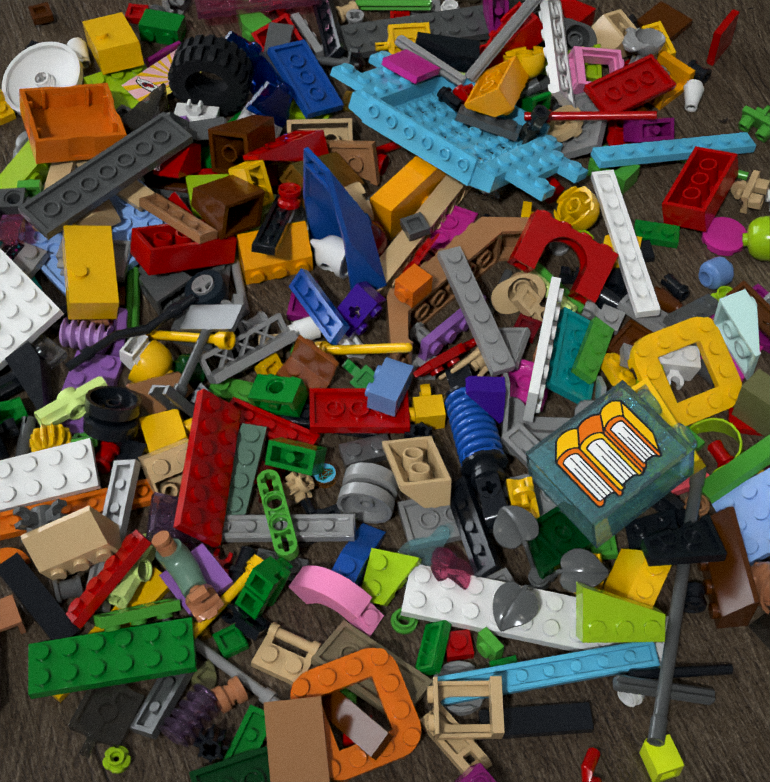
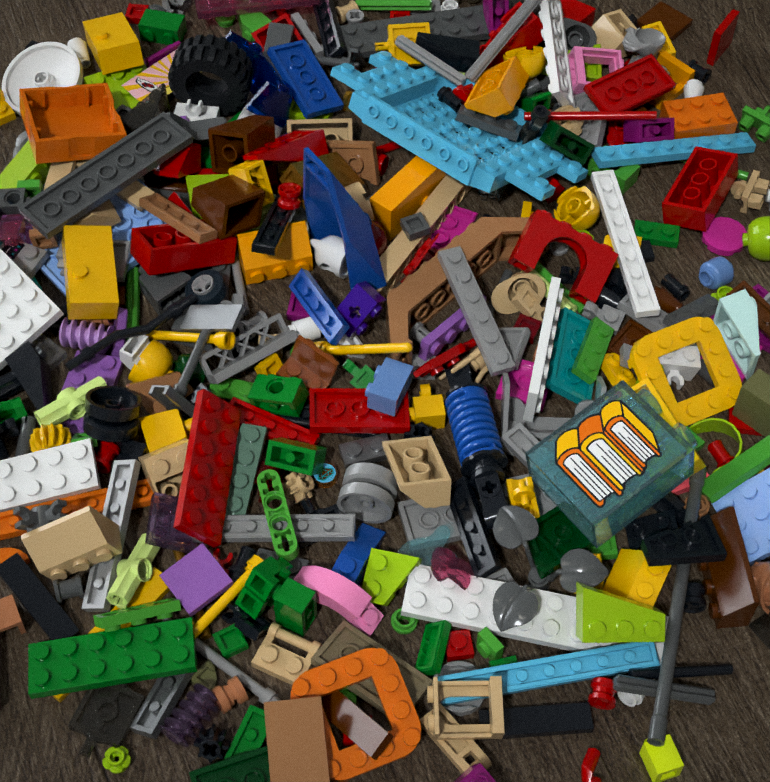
reddish brown plate [28,2,54,26] -> none
red plate [66,529,151,629] -> none
piece [151,531,225,623] -> none
dark pink tile [381,49,440,84] -> none
orange brick [394,263,433,308] -> none
dark purple slope [465,376,506,423] -> none
none -> medium nougat plate [29,229,58,249]
none -> bright green plate [215,9,235,28]
none -> green brick [272,577,317,637]
none -> dark green brick [539,120,595,165]
none -> red wheel [588,677,617,710]
none -> orange brick [659,93,738,139]

